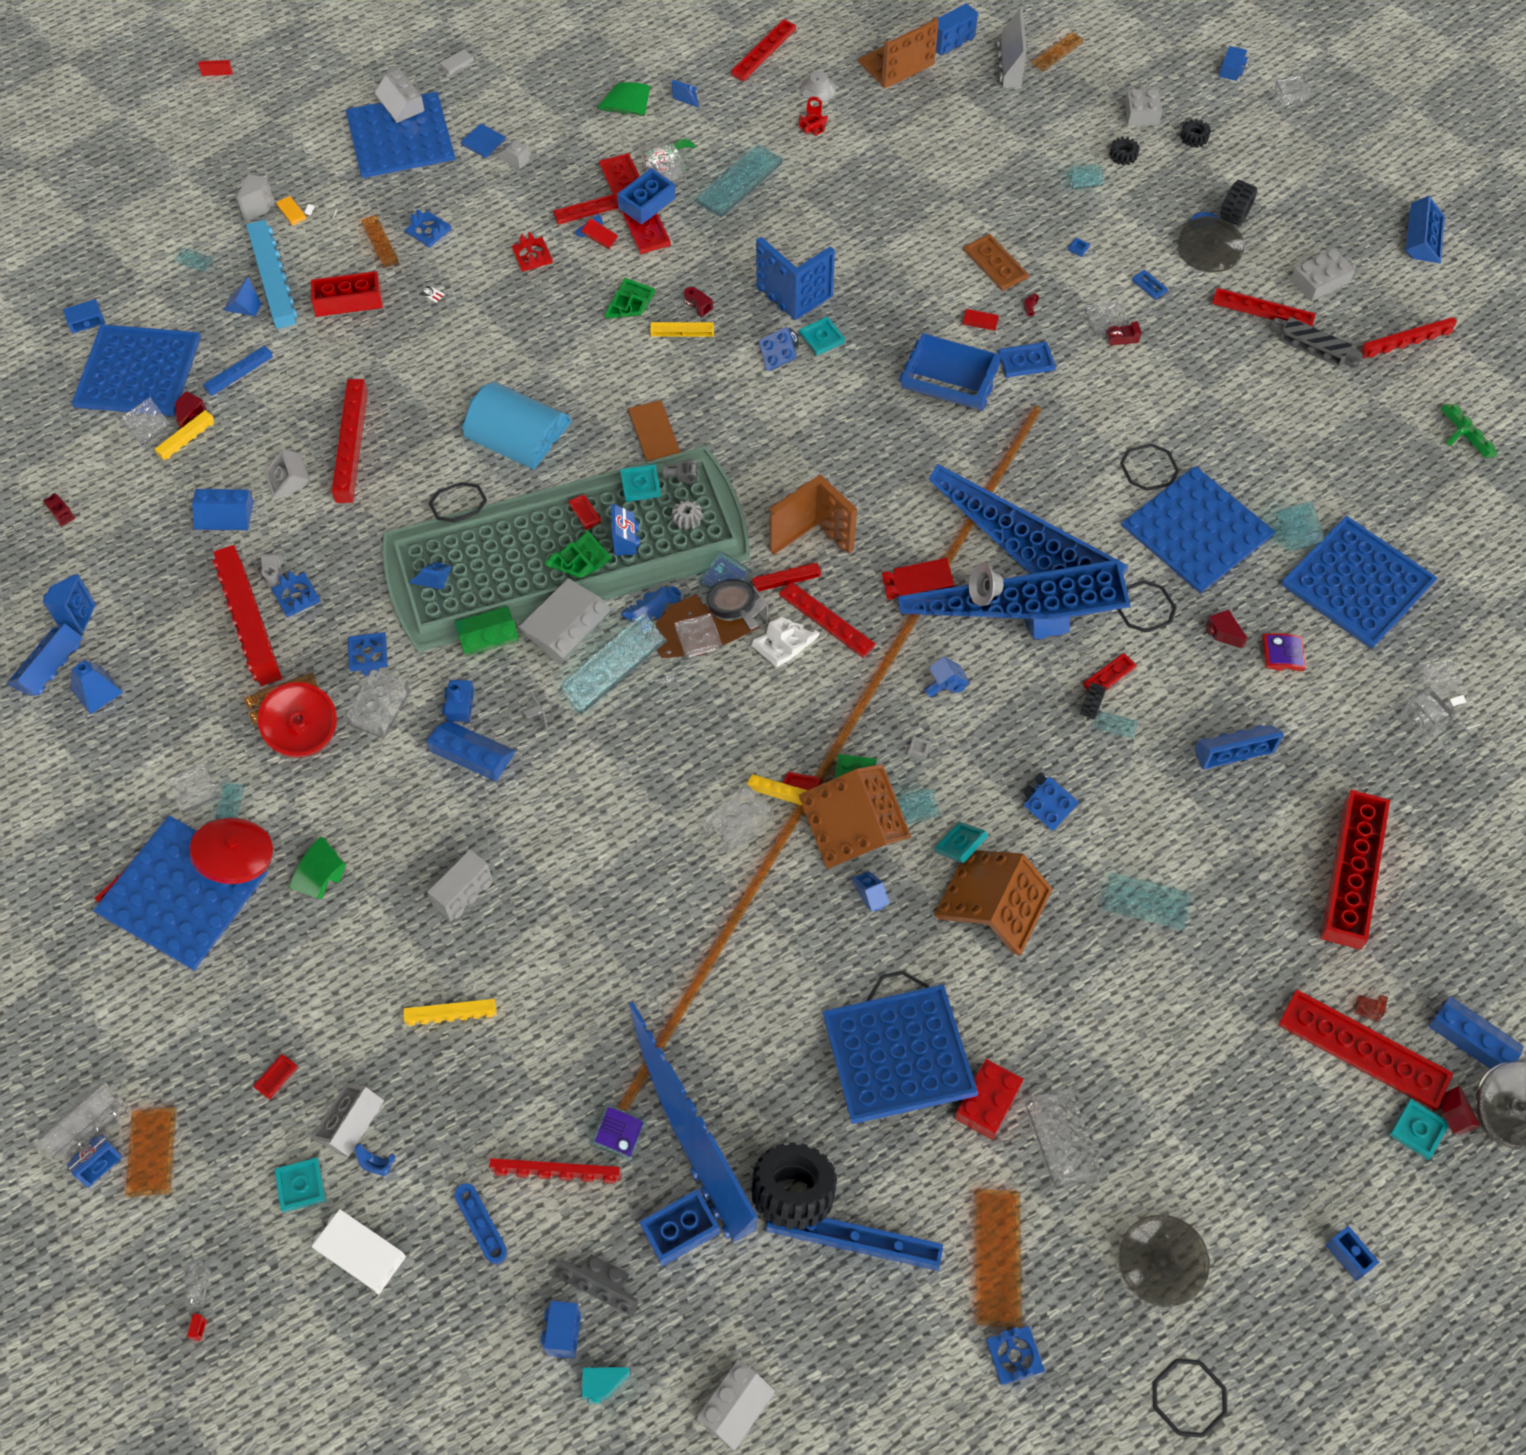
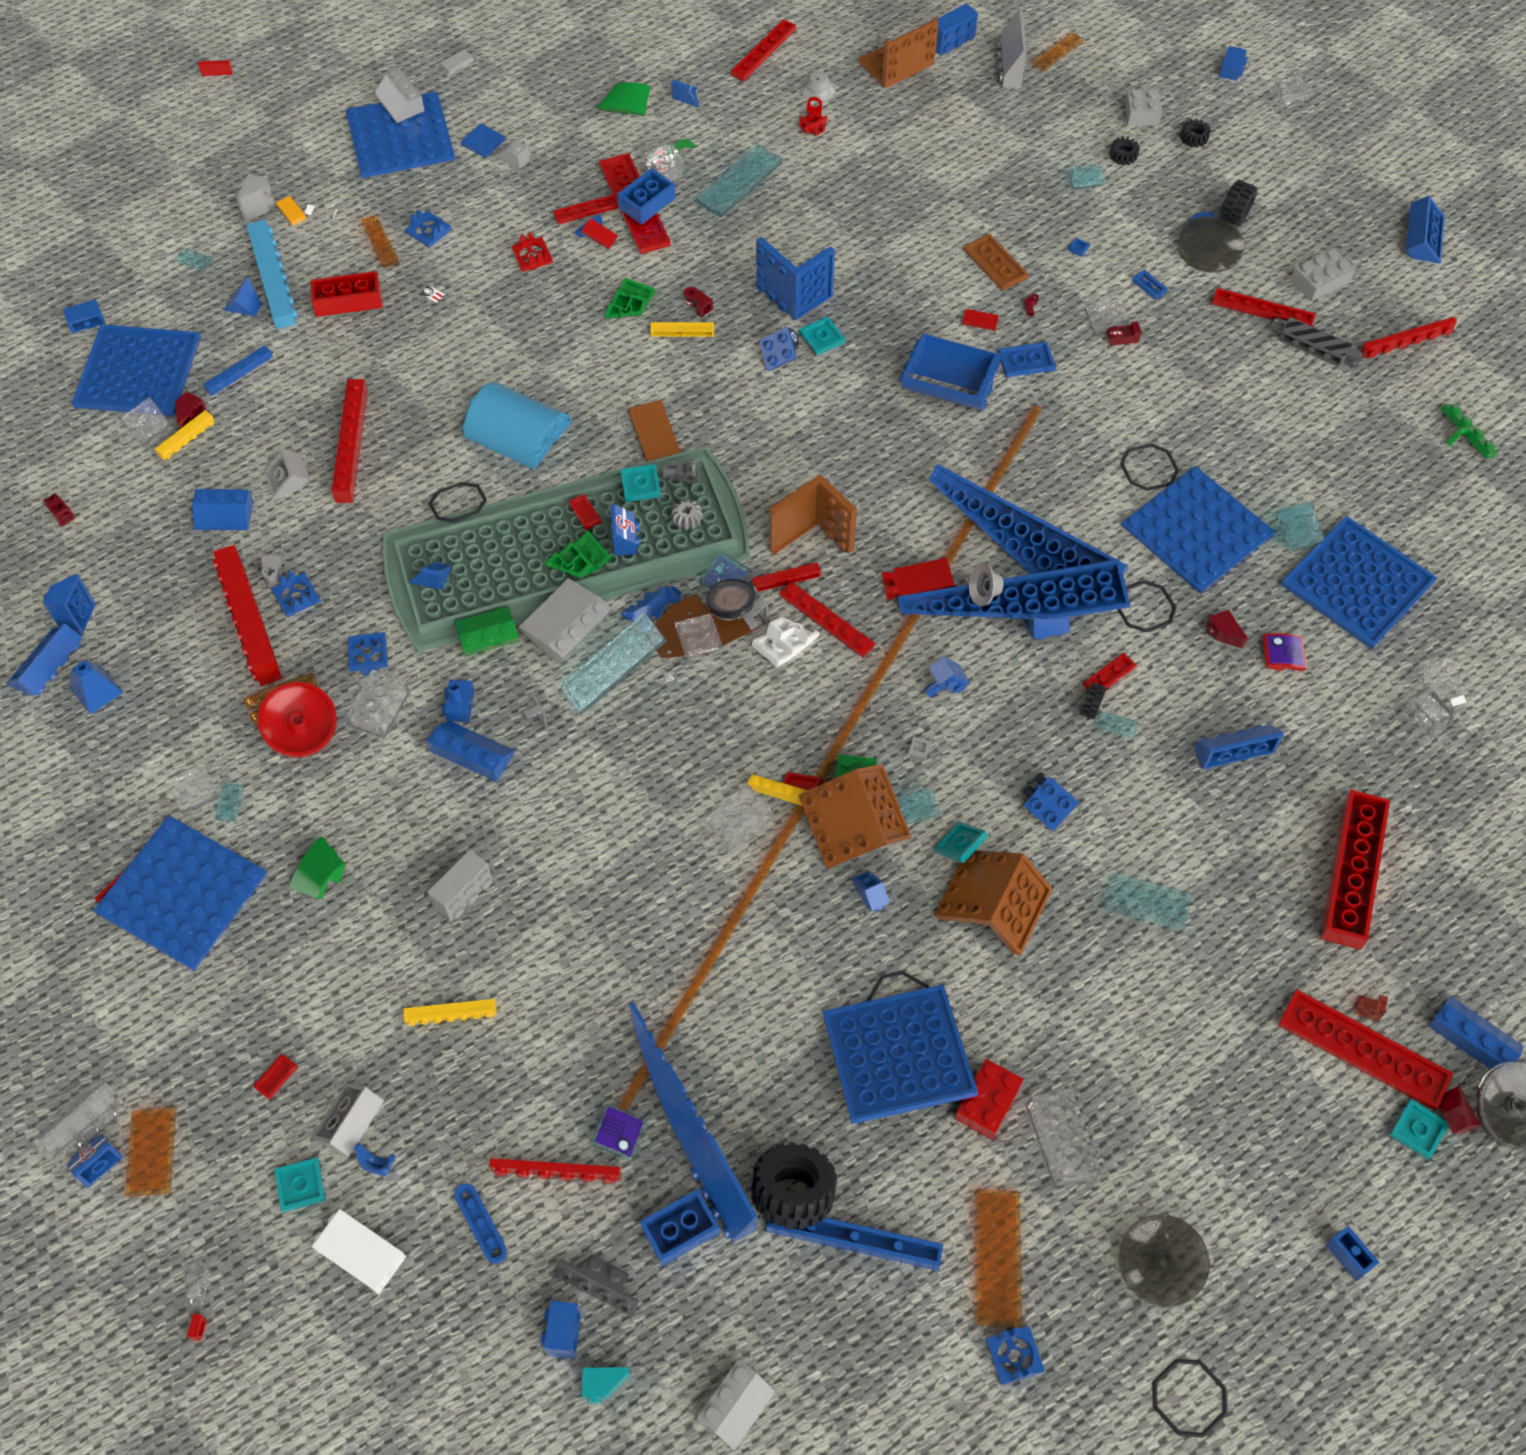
red dish [190,818,273,884] -> none

